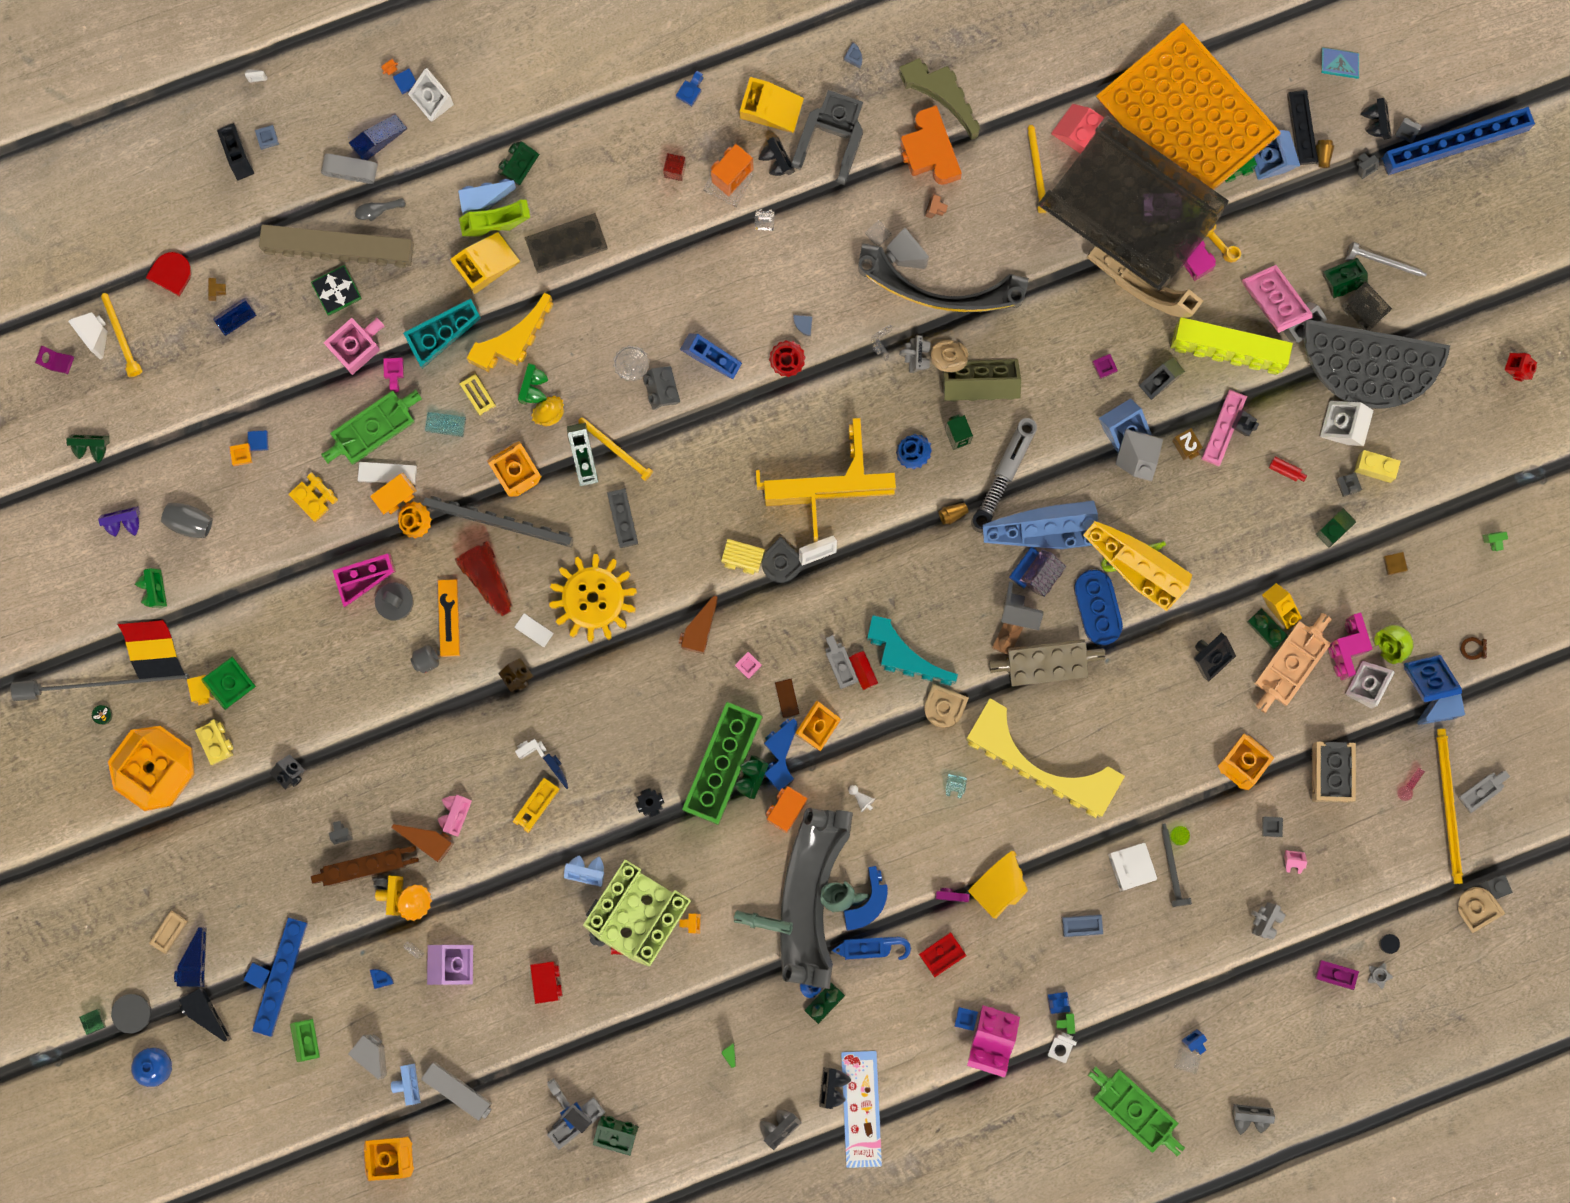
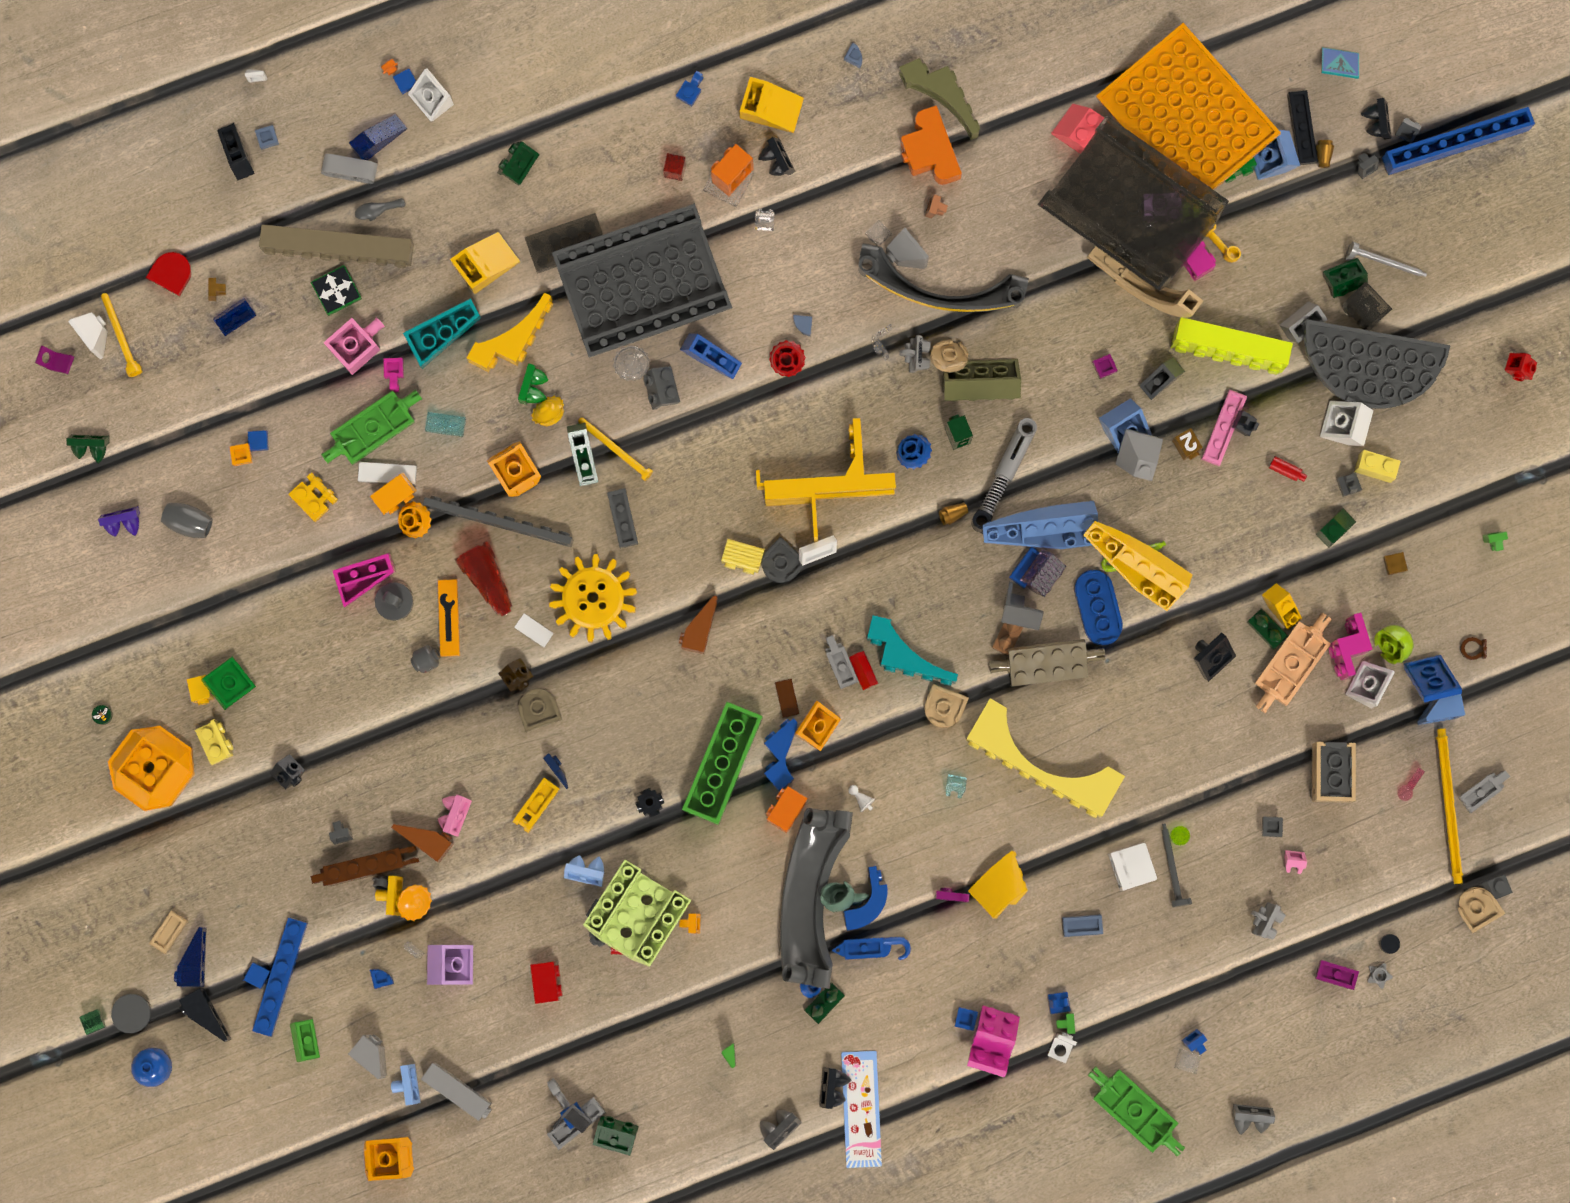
flag [11,620,190,701] -> none
green tile [134,568,167,608] -> none
light blue slope [458,179,516,215] -> none
lime arch [459,199,530,237] -> none
light yellow tile [459,374,496,416] -> none
white bracket [515,739,547,759] -> none
sand green pin [734,910,793,935] -> none
bright pink tile [735,652,762,679] -> none
dark green tile [736,755,769,799] -> none
dark grey plate [791,90,863,185] -> none
red plate [918,932,967,978] -> none
yellow bar [1027,125,1051,213] -> none
light orange slope [1218,733,1274,790] -> none
bright pink tile [1242,265,1312,333] -> none
none -> dark tan tile [518,688,562,733]
none -> dark grey slope [552,203,732,358]

